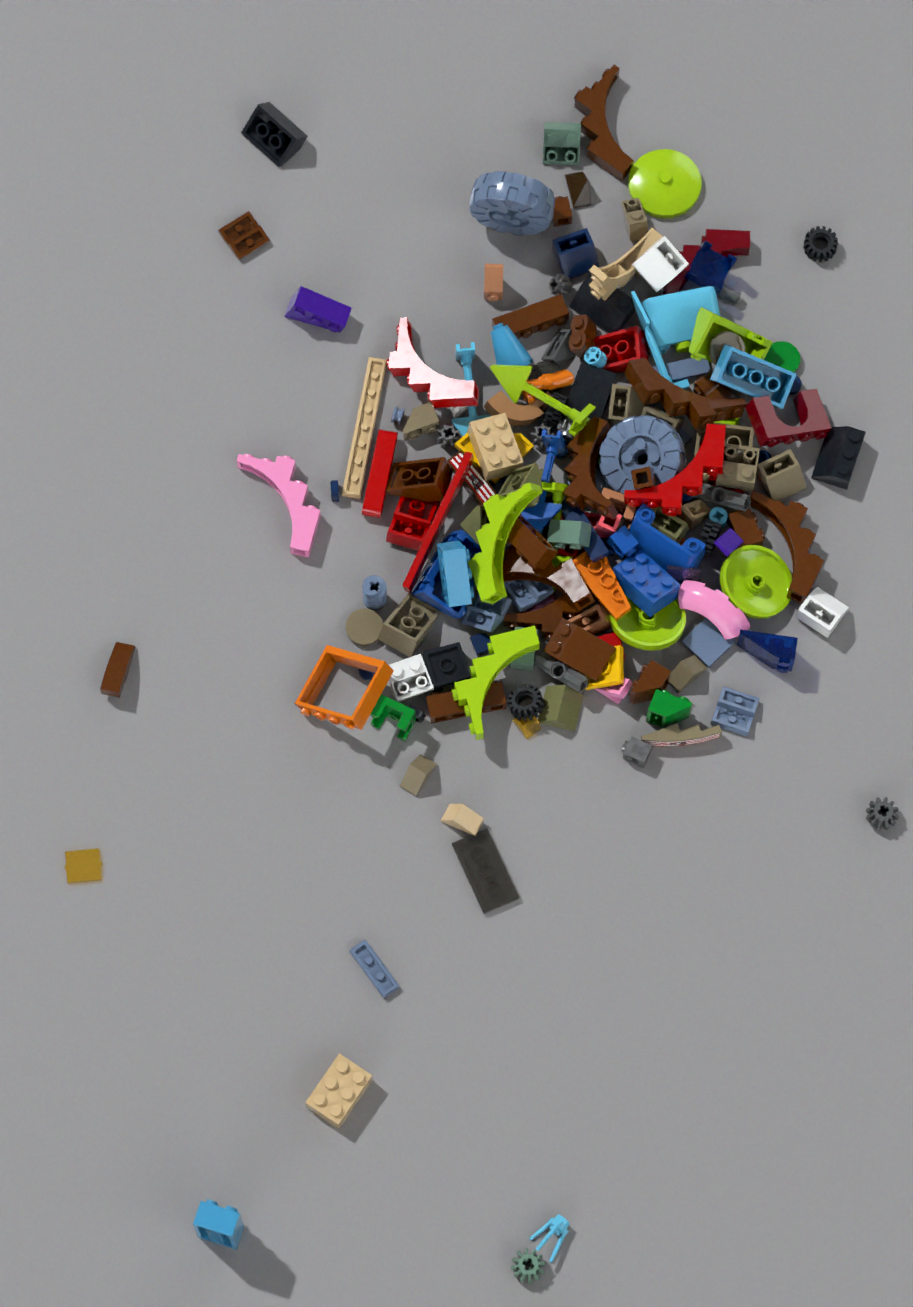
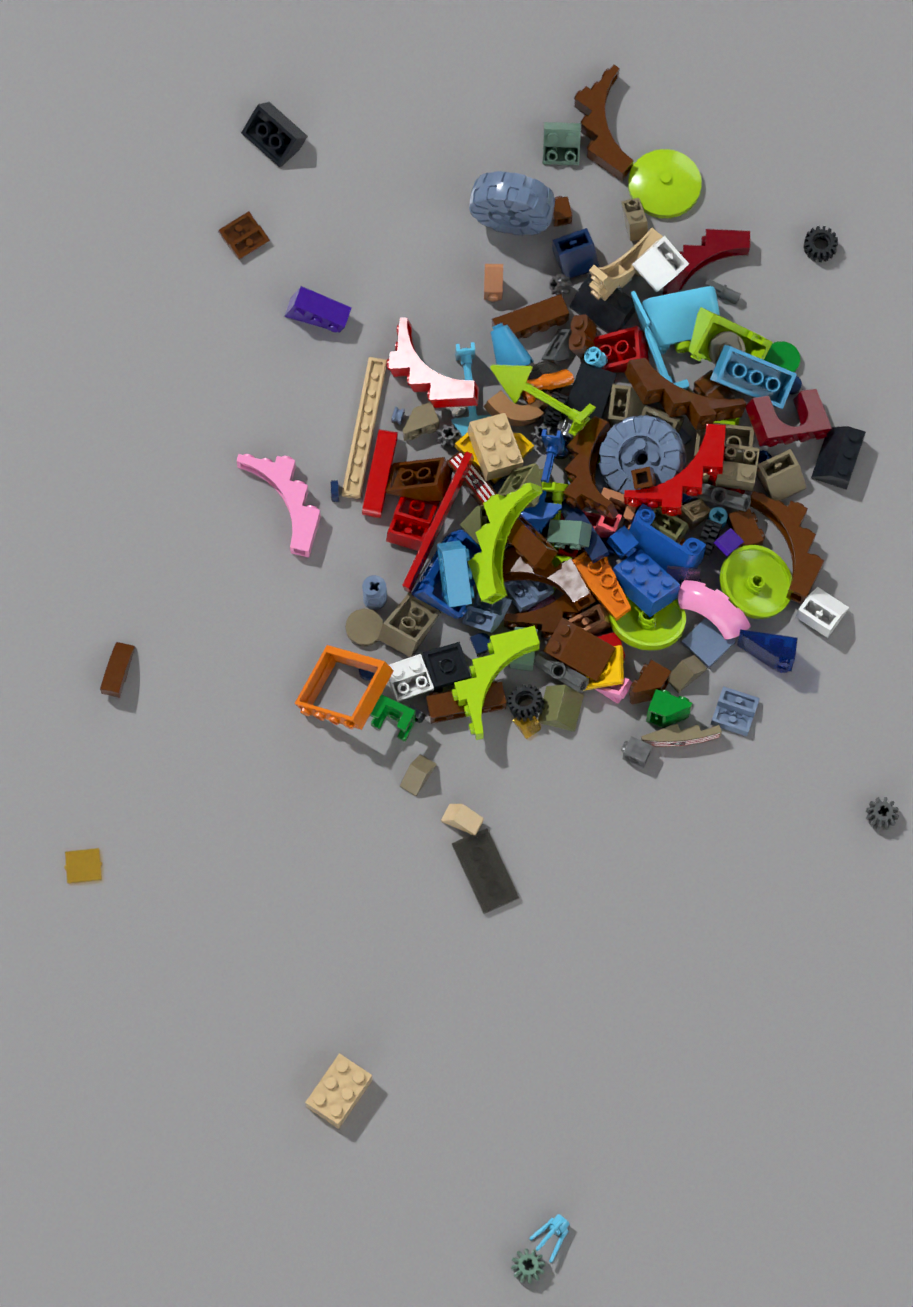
dark azure brick [193,1199,244,1250] -> none
sand blue tile [349,940,400,999] -> none
dark brown slope [565,171,591,209] -> none
sand blue tile [652,358,711,382] -> none
clear blue panel [684,240,737,294] -> none

